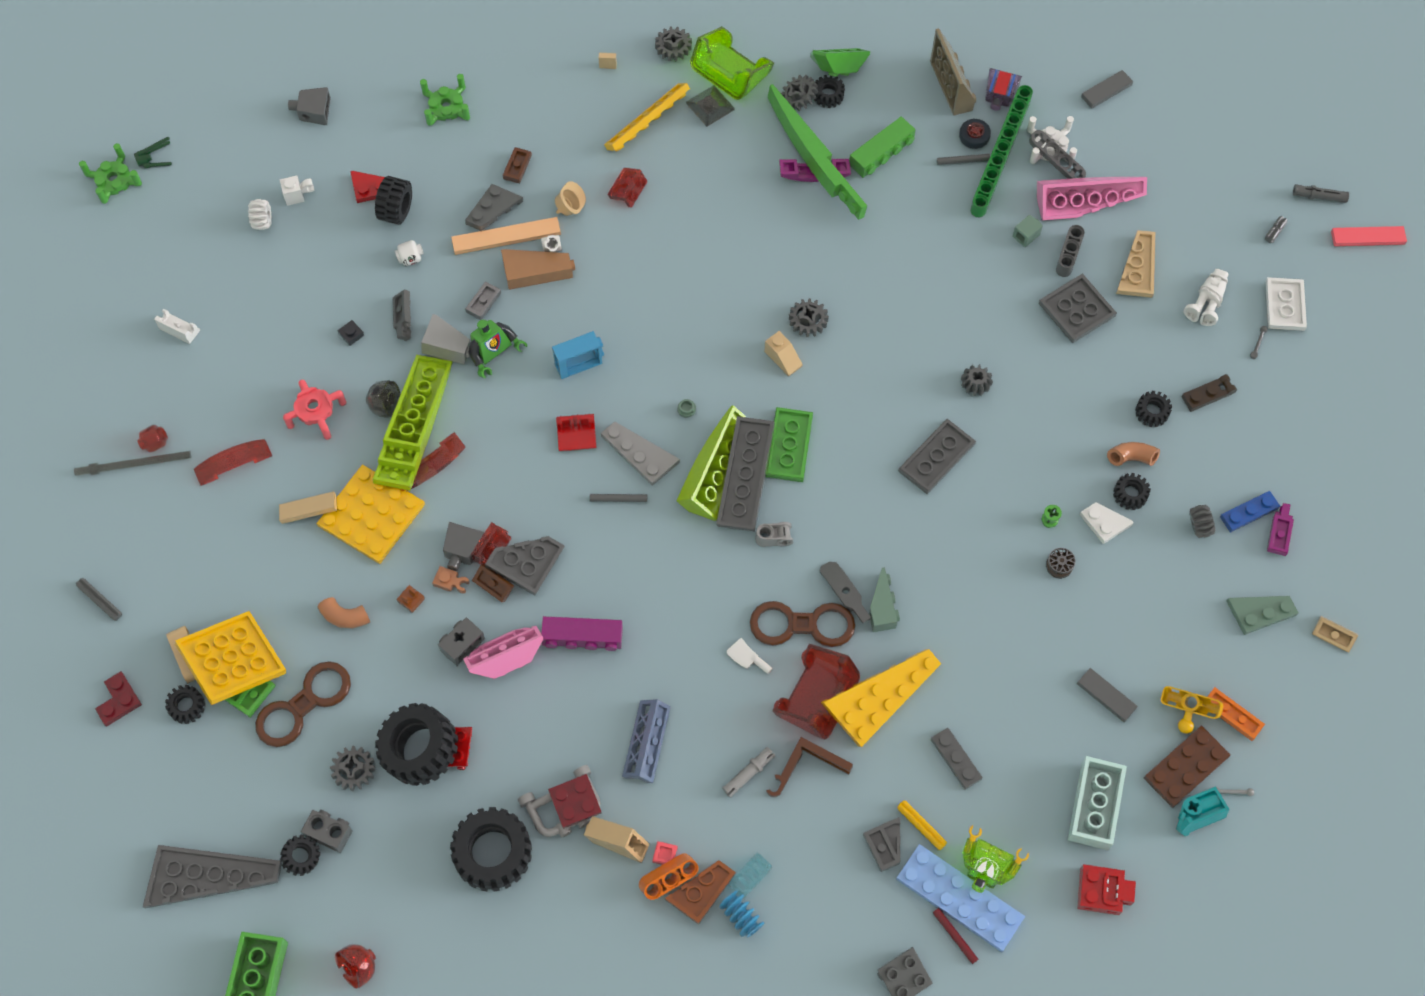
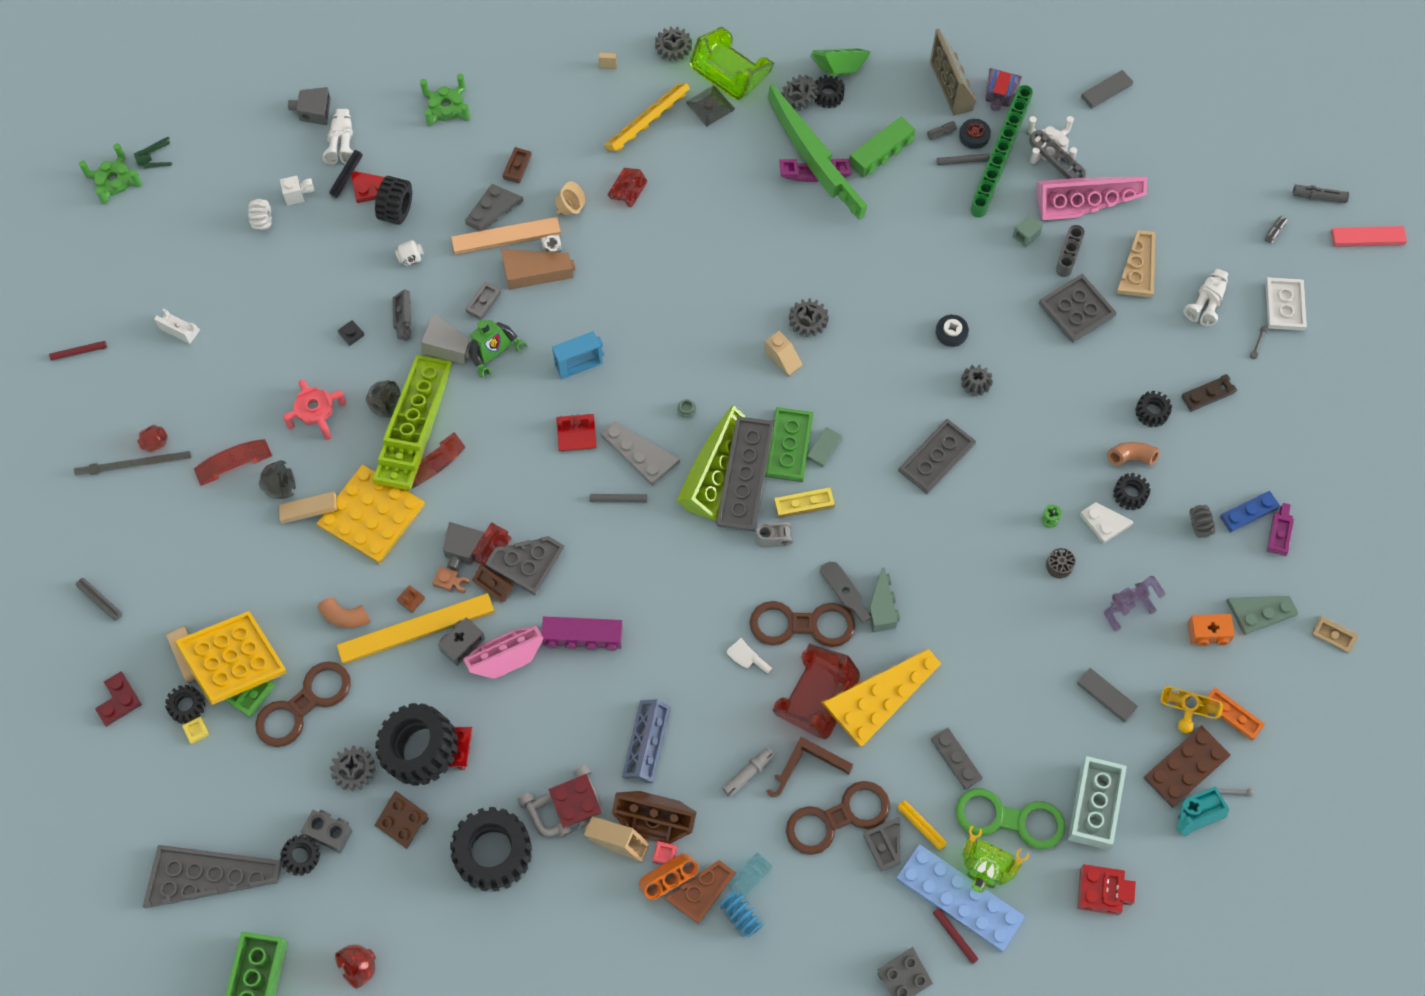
none -> dark red bar [49,341,107,361]
none -> light yellow tile [182,716,210,744]
none -> clear smoke cylinder [259,460,296,500]
none -> white piece [322,109,353,165]
none -> black axle [329,150,363,198]
none -> yellow tile [337,593,495,665]
none -> reddish brown hinge [375,791,429,849]
none -> reddish brown wedge [612,791,697,844]
none -> light yellow plate [774,487,835,518]
none -> reddish brown bar [786,781,890,855]
none -> sand green tile [807,427,842,467]
none -> dark grey piece [927,121,957,140]
none -> black wheel [935,314,969,347]
none -> bright green bar [956,788,1065,849]
none -> clear purple plate [1104,576,1166,632]
none -> orange brick [1187,614,1235,646]

